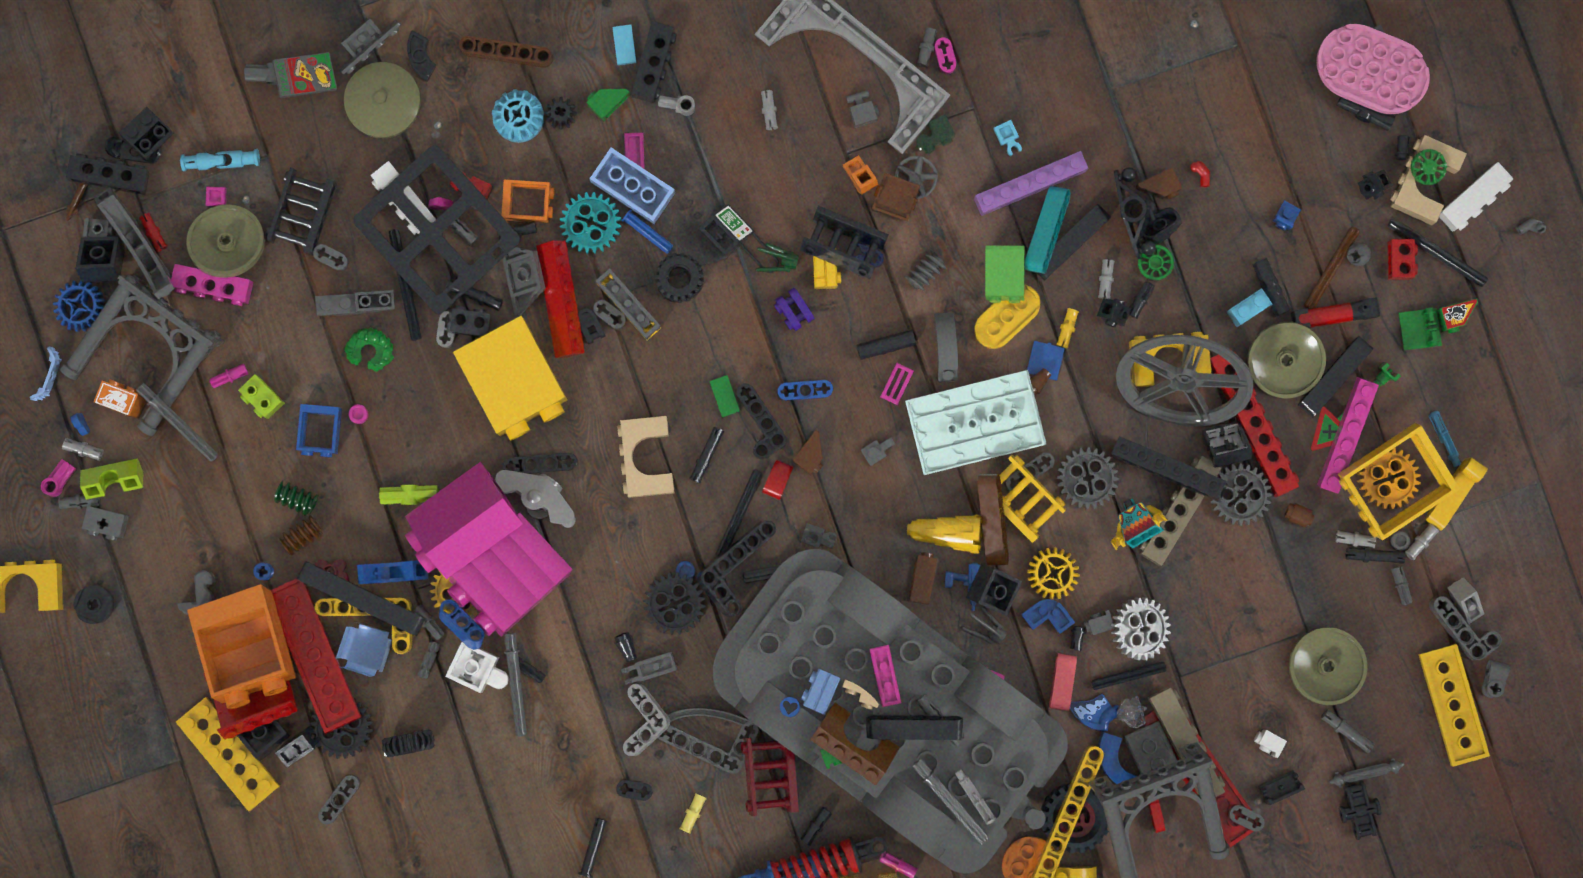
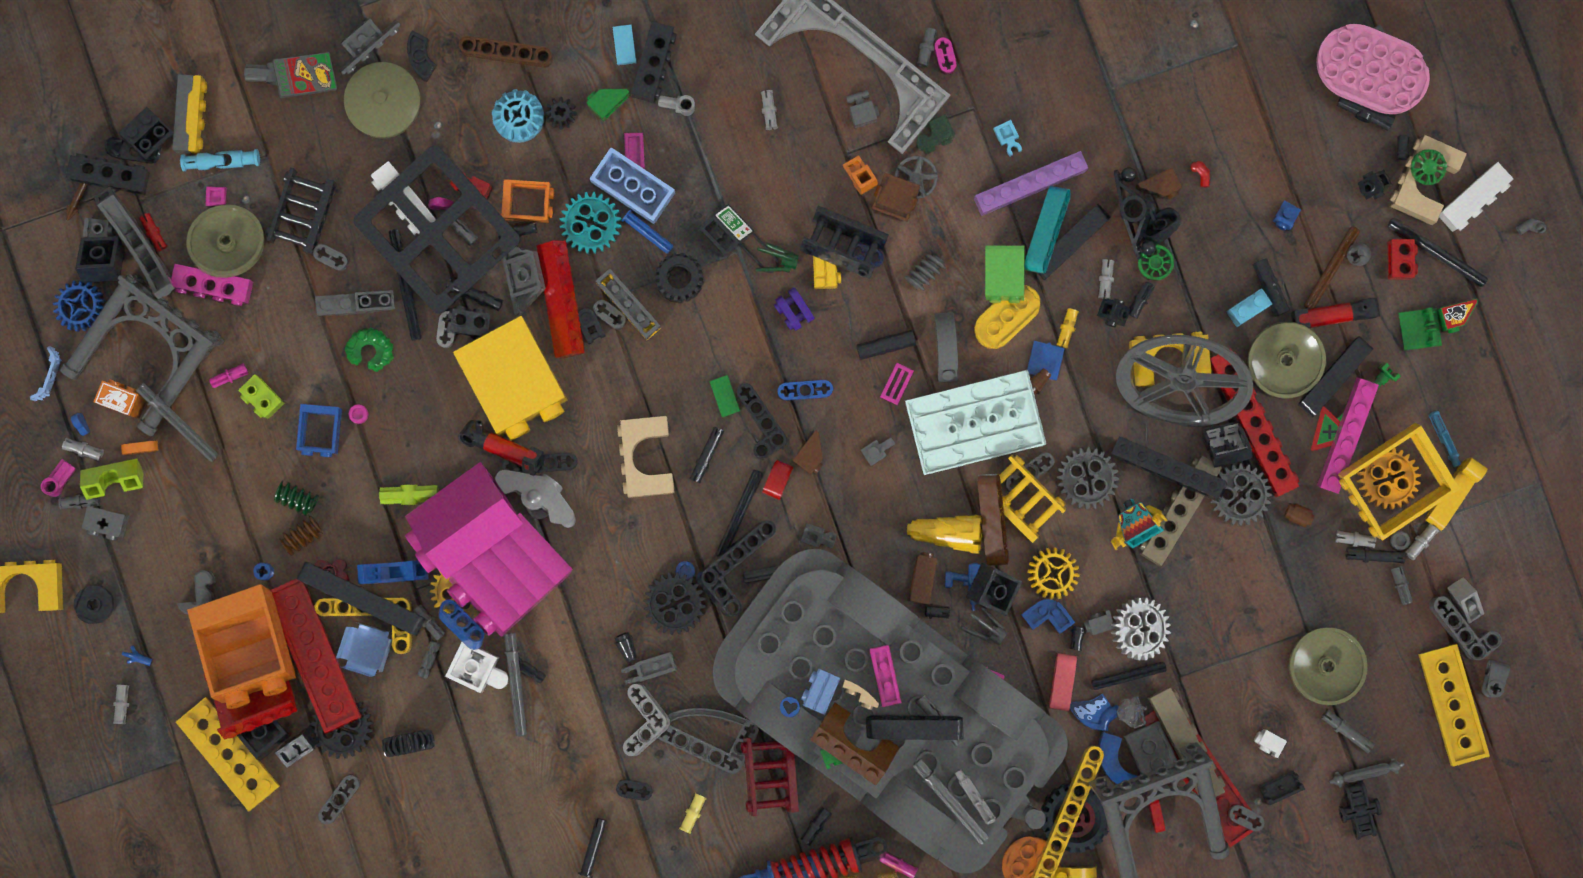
none -> light grey pin [113,685,129,724]
none -> orange beam [121,441,159,455]
none -> blue bar [122,646,153,666]
none -> piece [172,74,207,154]
none -> piece [458,420,544,476]
none -> black pin [925,604,950,619]

